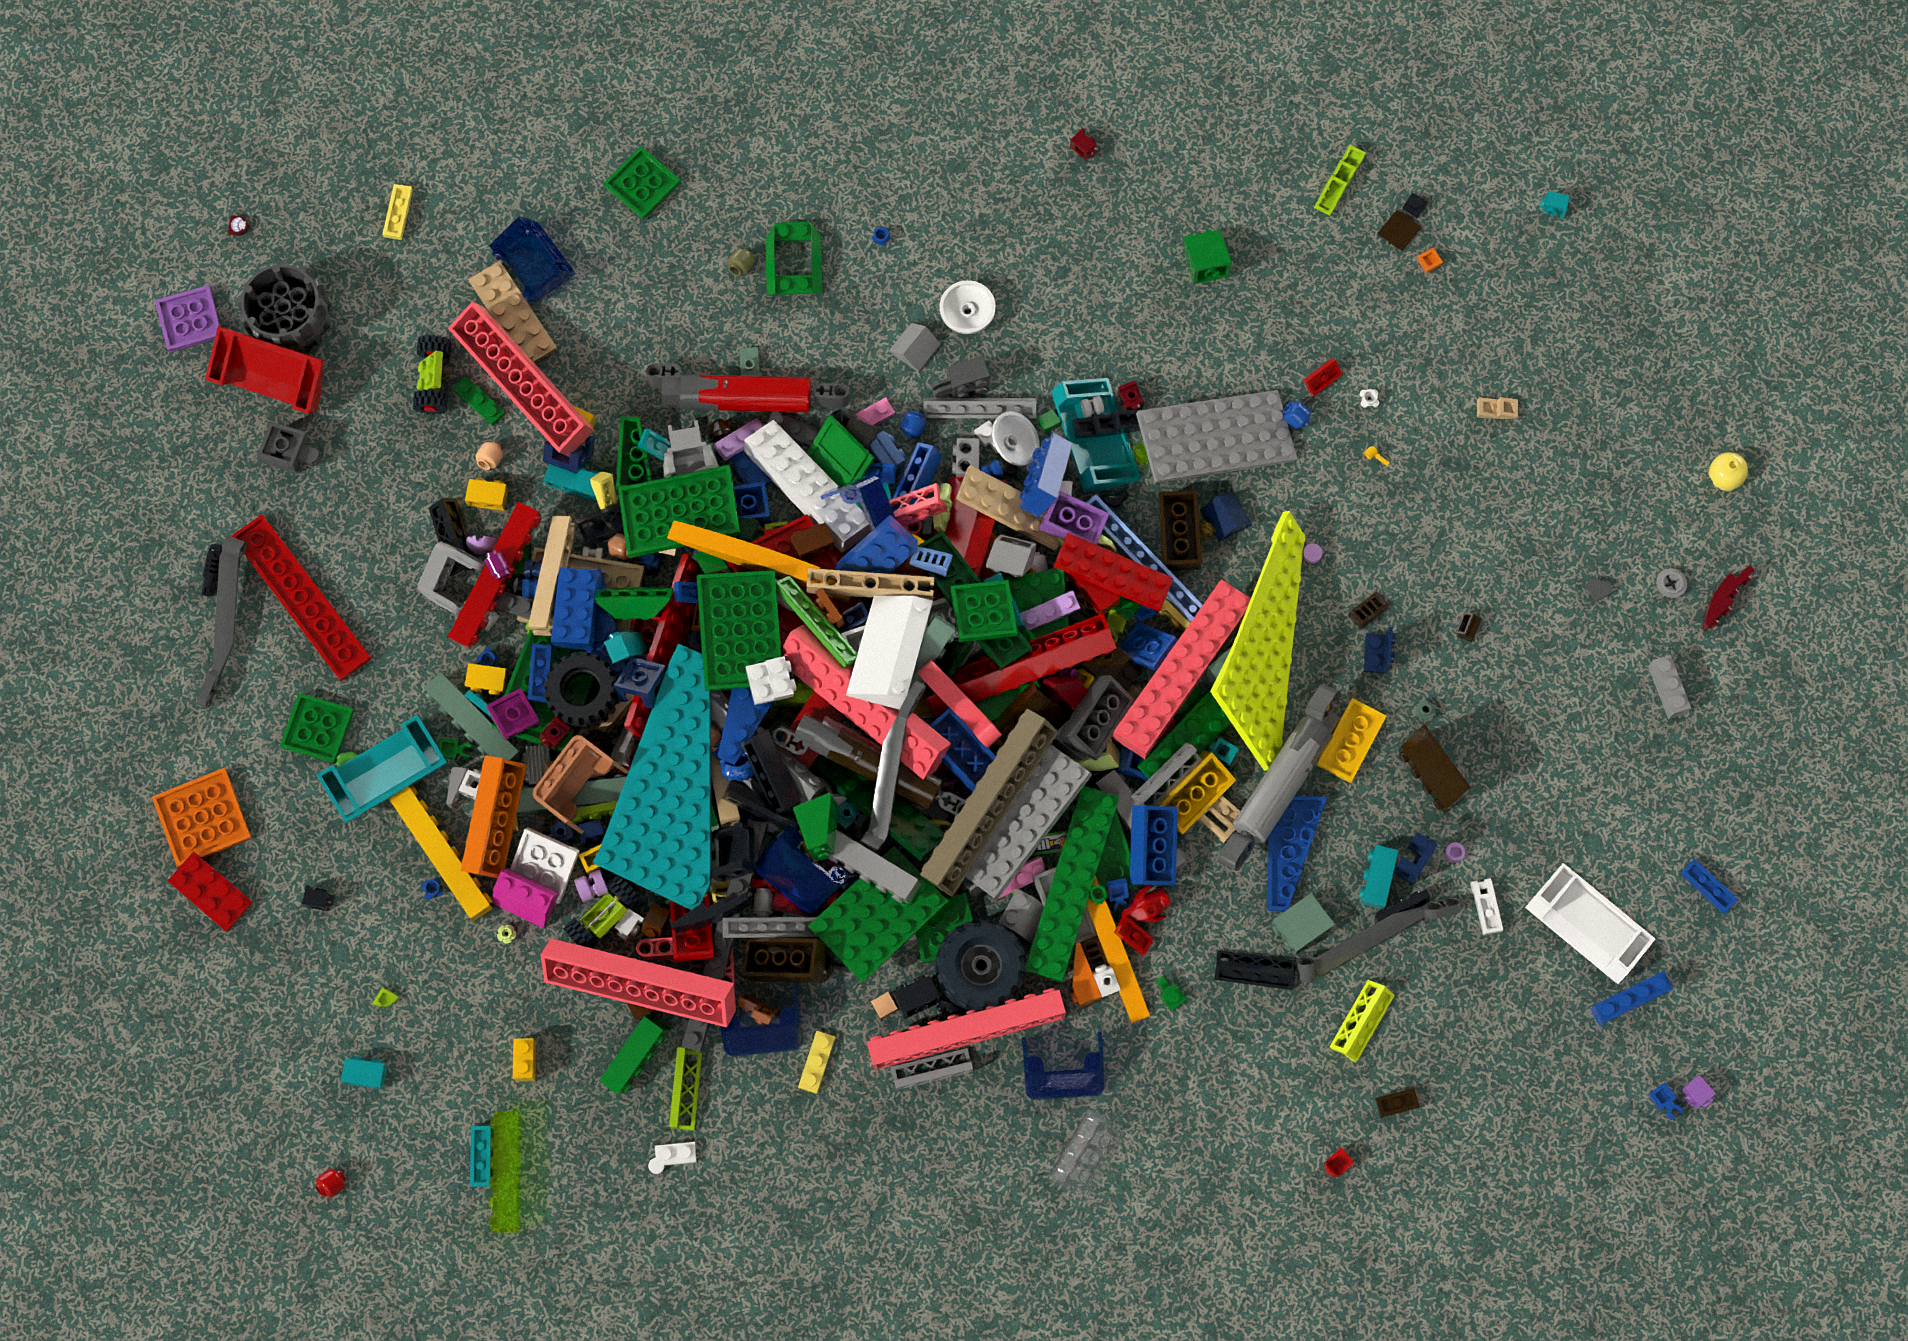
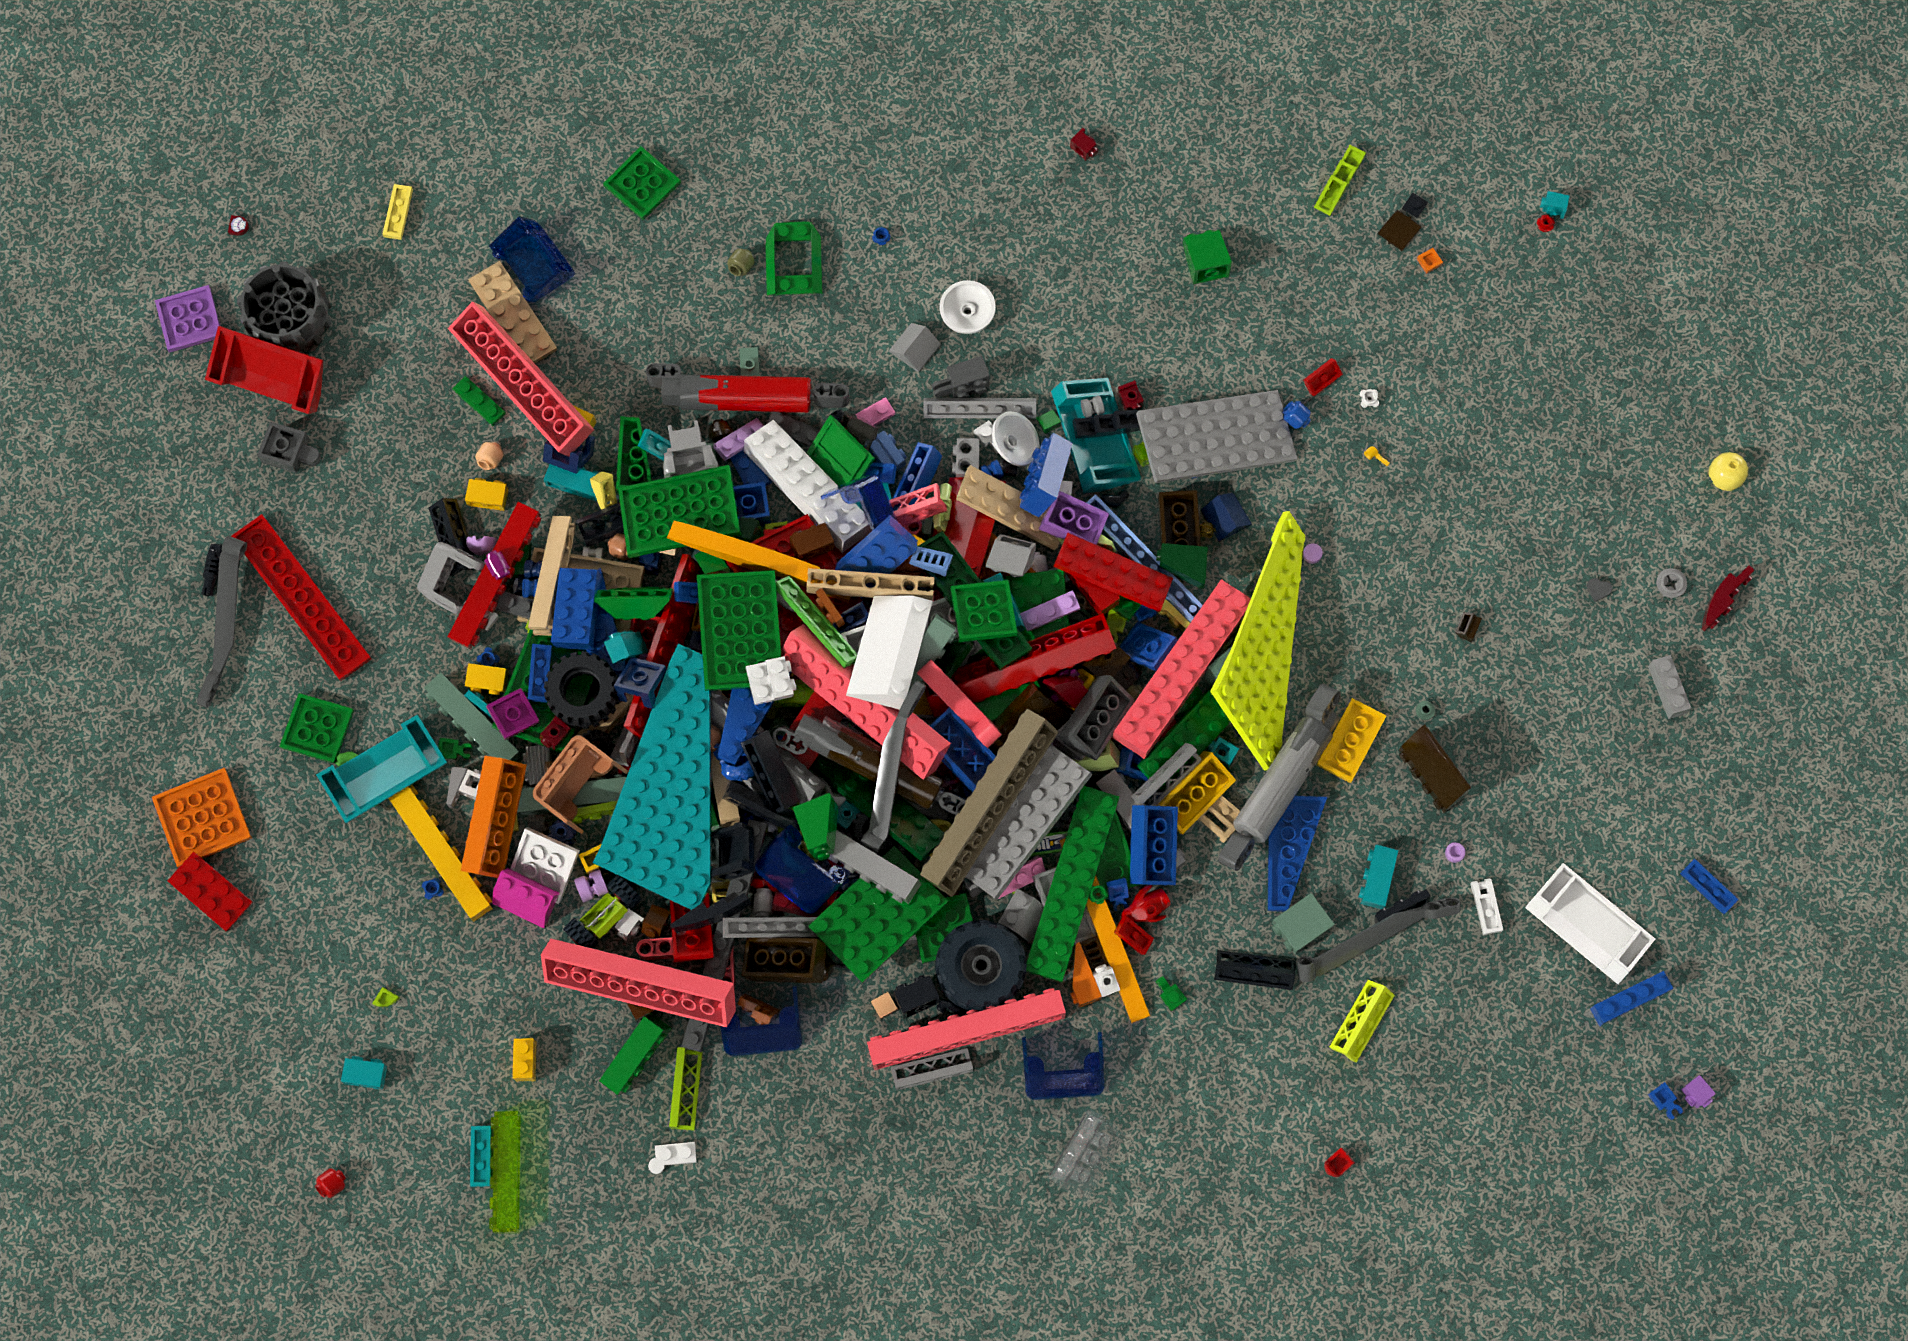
black brick [302,885,334,911] -> none
plate [413,335,451,415] -> none
yellowish green plate [497,924,516,944] -> none
dark blue brick [577,819,607,848] -> none
light yellow plate [798,1031,836,1094] -> none
blue head [900,410,927,439] -> none
dark brown slope [1348,591,1389,630] -> none
dark blue bracket [1363,627,1396,674] -> none
dark brown plate [1375,1088,1420,1118] -> none
dark blue panel [1393,832,1438,885] -> none
tan slope [1477,397,1518,419] -> none
none -> dark green slope [1156,543,1208,589]
none -> red plate [1537,215,1555,232]

